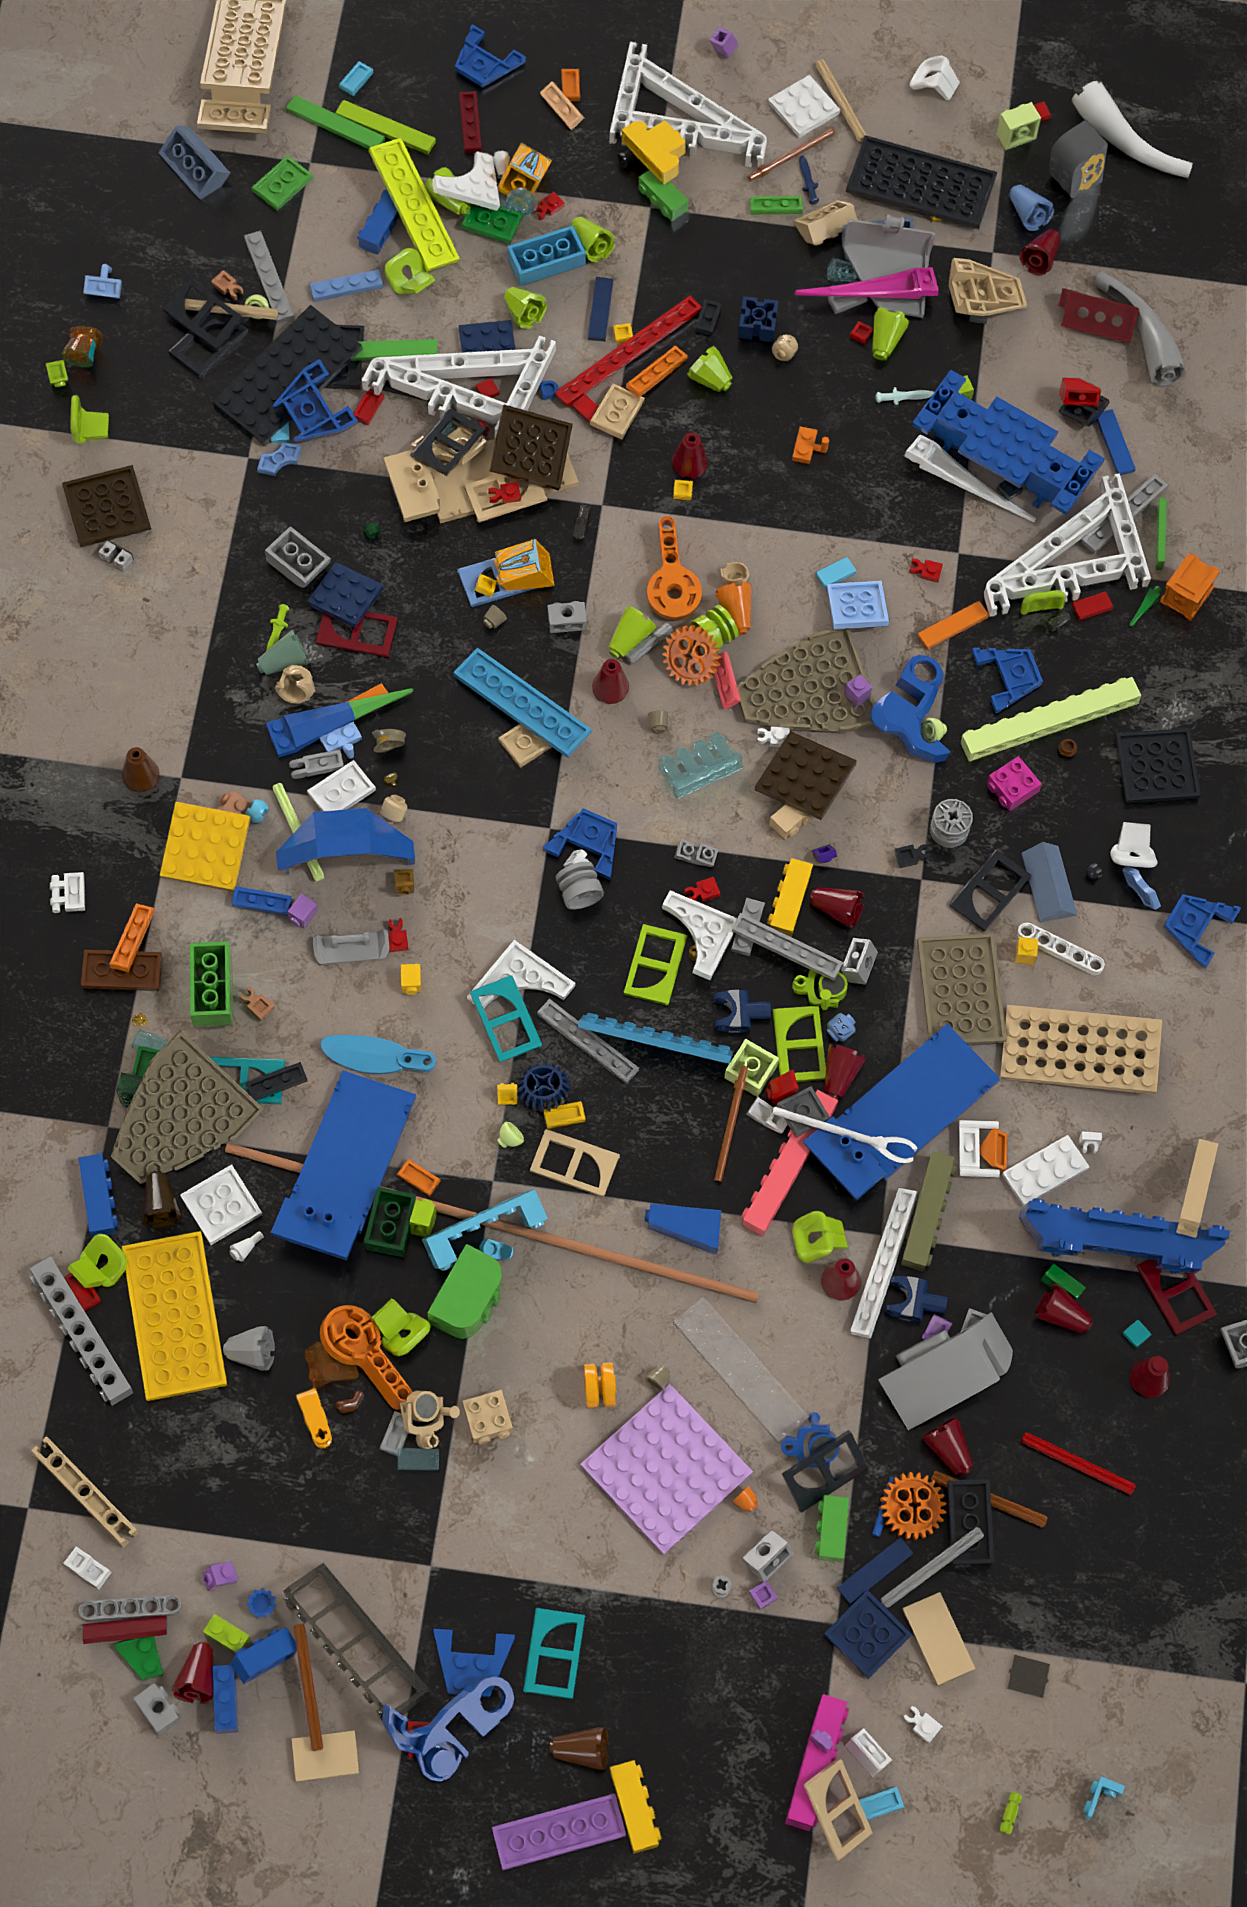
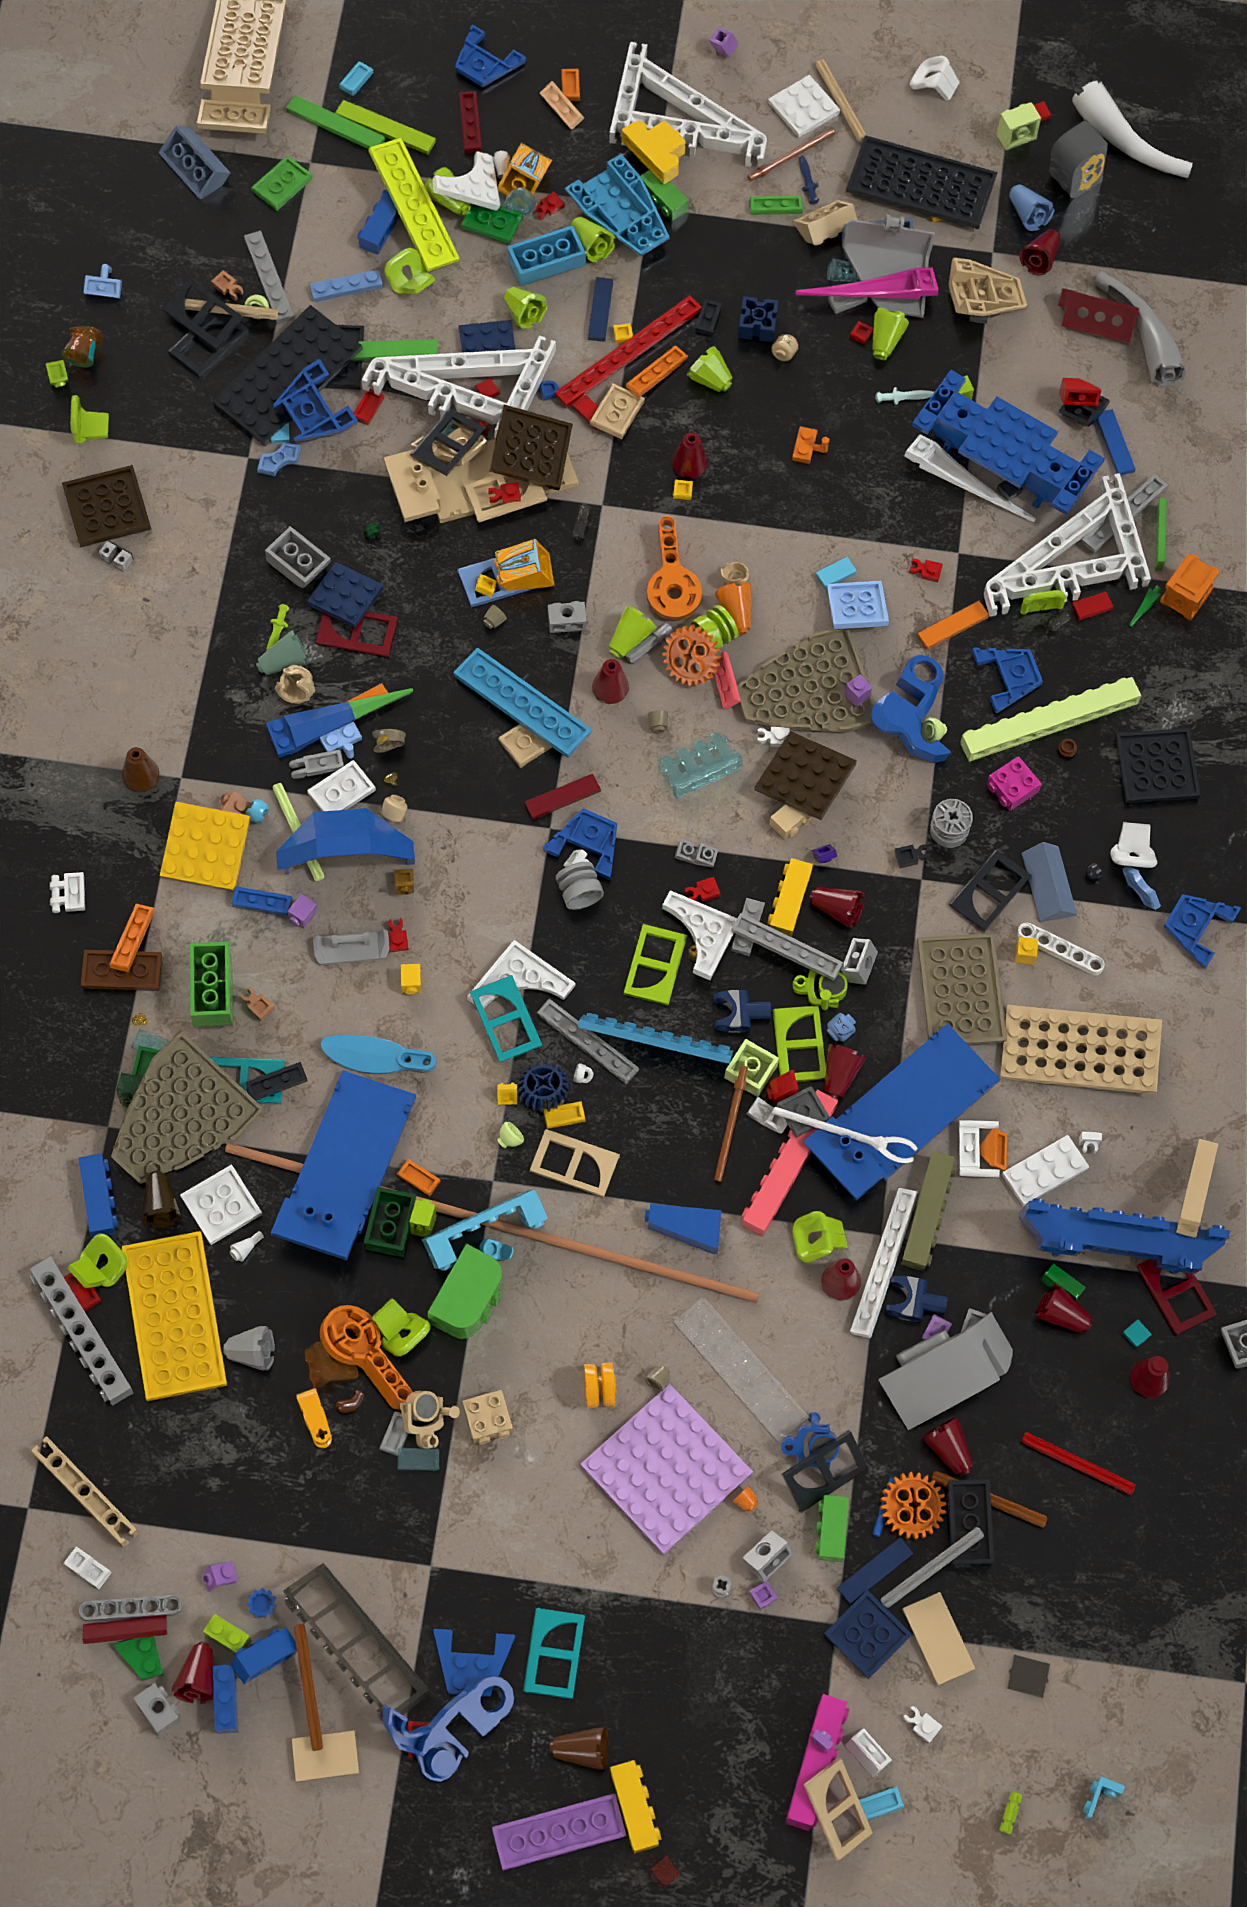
none -> dark red tile [525,774,601,820]
none -> dark azure wedge [565,154,669,256]
none -> white tile [573,1063,593,1084]
none -> clear red panel [650,1855,680,1889]

